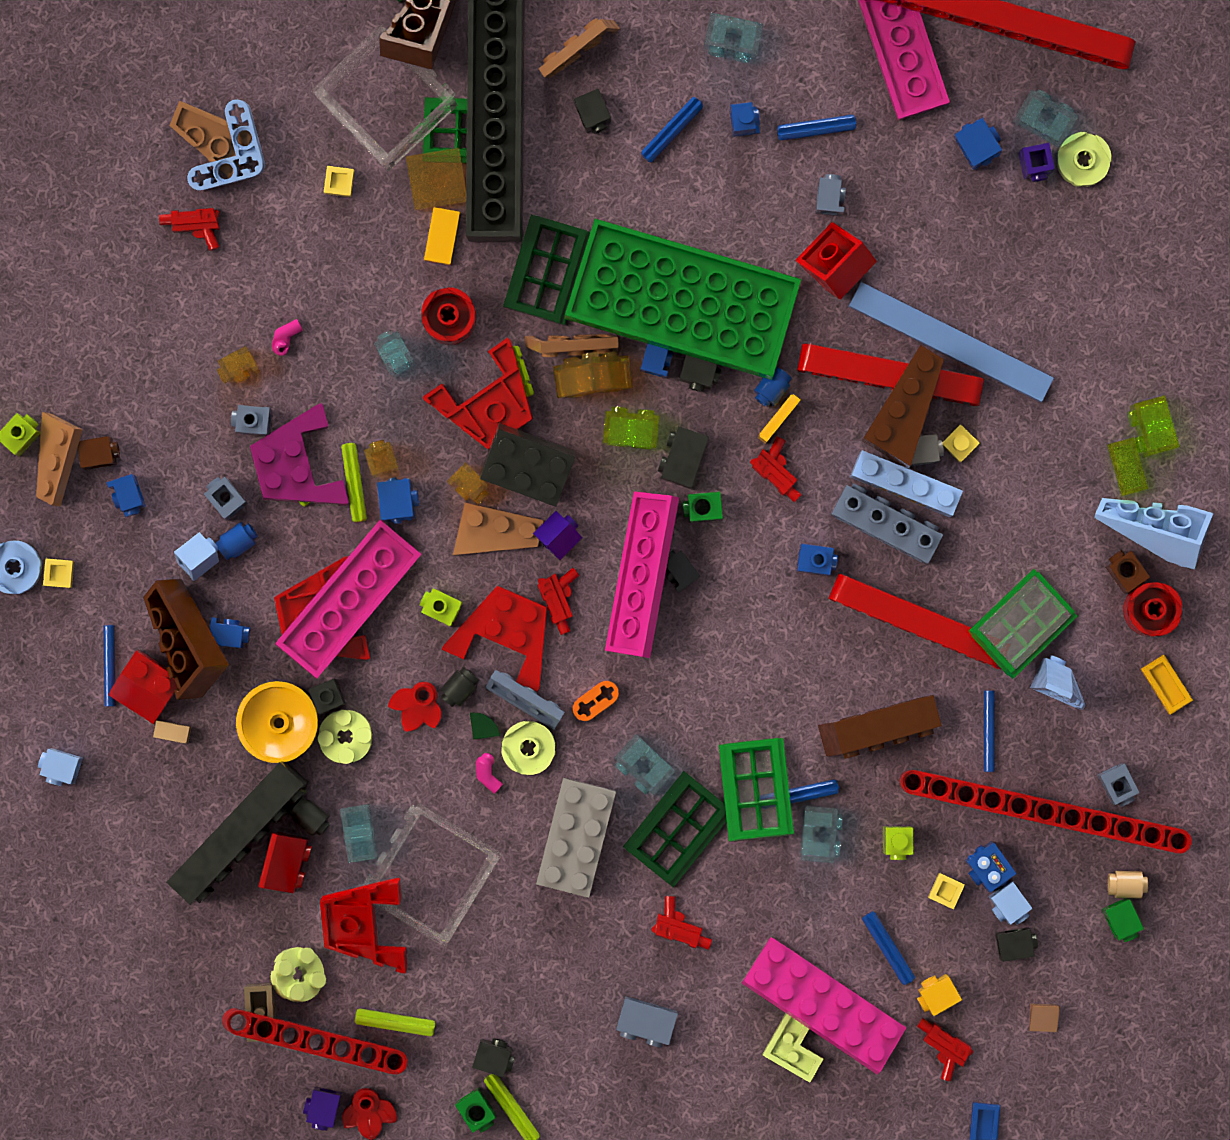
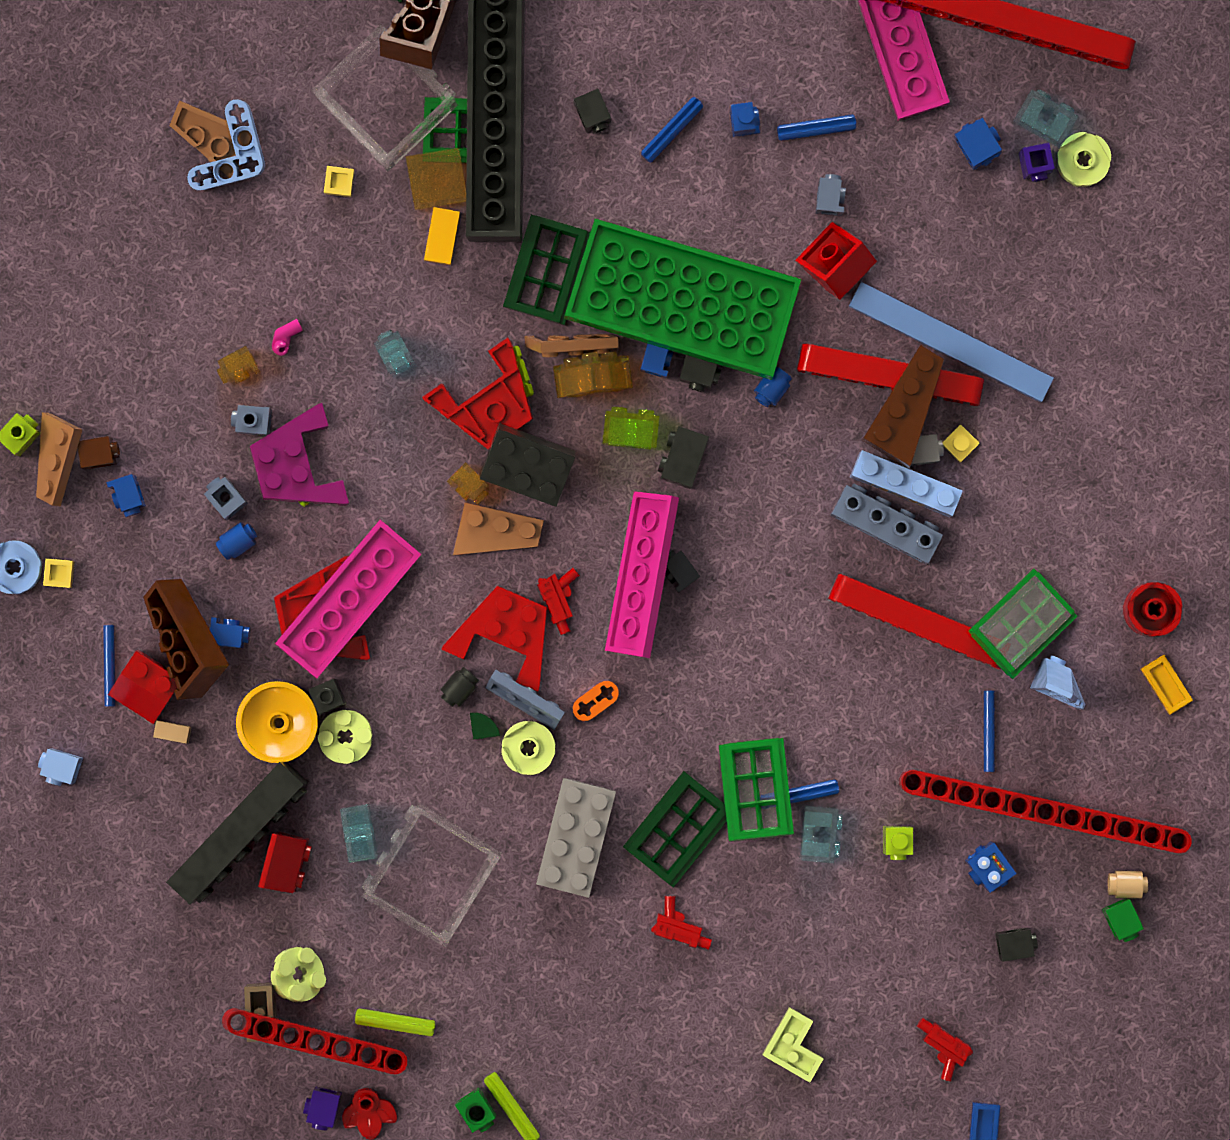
red piece [159,208,220,251] -> none
light blue brick [174,532,219,581] -> none
pearl dark grey brick [289,797,330,837] -> none
red wing [320,878,408,974] -> none
lime axle [341,443,367,523] -> none
clear yellow brick [364,440,400,478] -> none
blue head [377,477,419,524] -> none
red plate [388,682,441,732] -> none
lime brick [419,588,463,627] -> none
red brick [421,287,477,345] -> none
pearl dark grey brick [472,1038,515,1077] -> none
dark pink arm [475,753,503,794] -> none
dark purple brick [533,511,583,560] -> none
medium nougat wing [539,18,620,78] -> none
clear light blue brick [614,734,676,795] -> none
sand blue brick [616,996,678,1048] -> none
green brick [683,492,723,523] -> none
clear light blue brick [703,13,763,63] -> none
dark pink plate [741,937,906,1074] -> none
red piece [750,436,801,502] -> none
yellow tile [758,394,800,444] -> none
blue brick [796,544,838,576] -> none
reddish brown wedge [818,695,942,759] -> none
blue axle [862,911,915,985] -> none
yellow brick [917,974,962,1016] -> none
light yellow plate [928,873,965,909] -> none
light blue brick [988,881,1032,925] -> none
medium nougat slope [1029,1004,1060,1032] -> none
light blue wedge [1095,498,1213,569] -> none
sand blue brick [1097,763,1139,807] -> none
reddish brown brick [1105,550,1150,593] -> none
clear neon green tile [1107,437,1148,497] -> none
clear neon green brick [1127,395,1180,458] -> none

